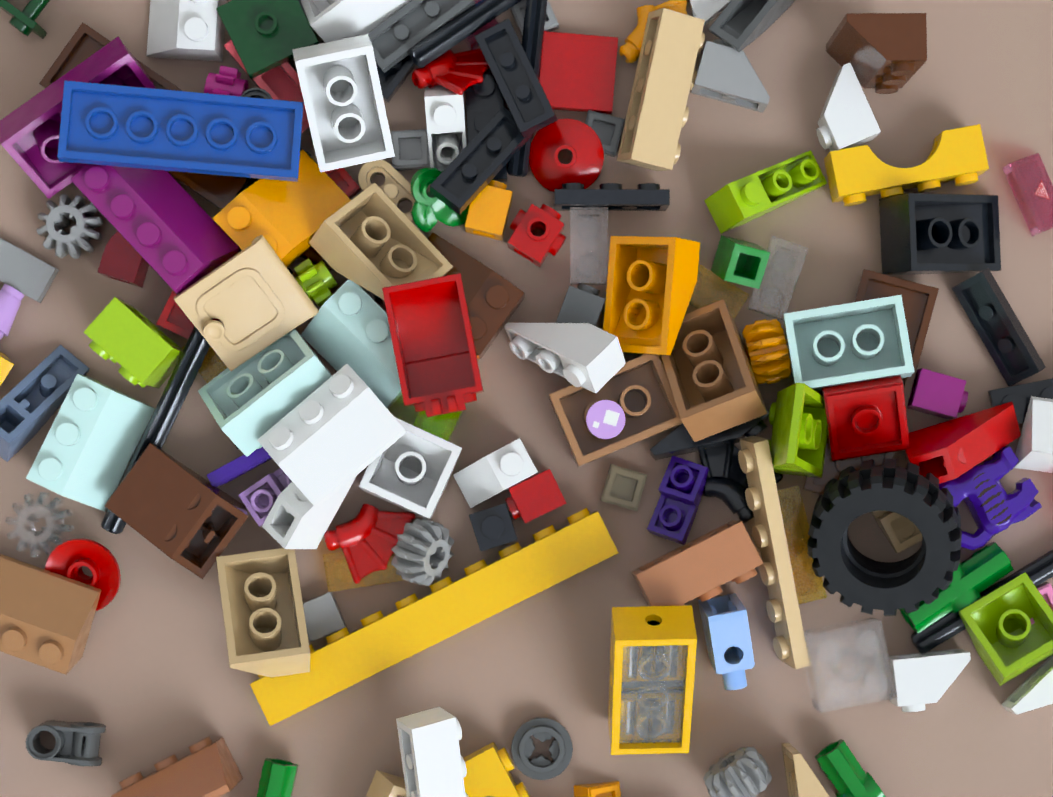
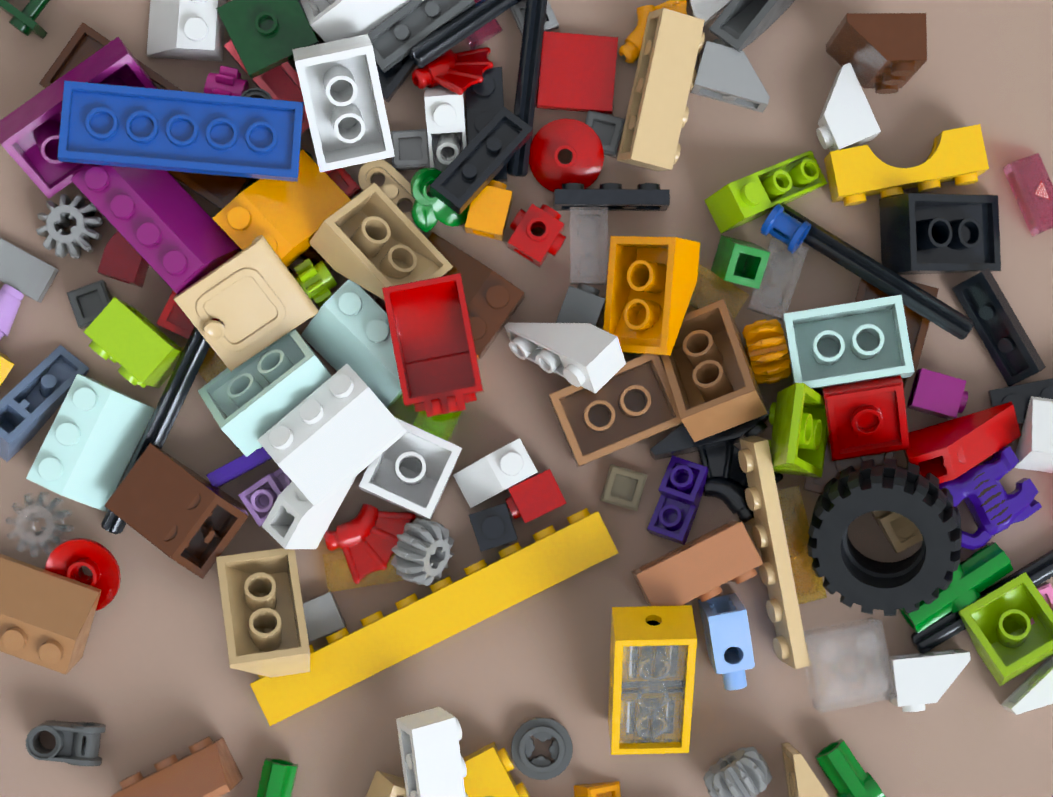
black plate [475,18,558,137] -> none
lavender tile [586,400,625,439] -> none
none -> dark grey tile [67,280,112,329]
none -> blue bush [760,204,811,253]
none -> black axle [782,204,974,340]

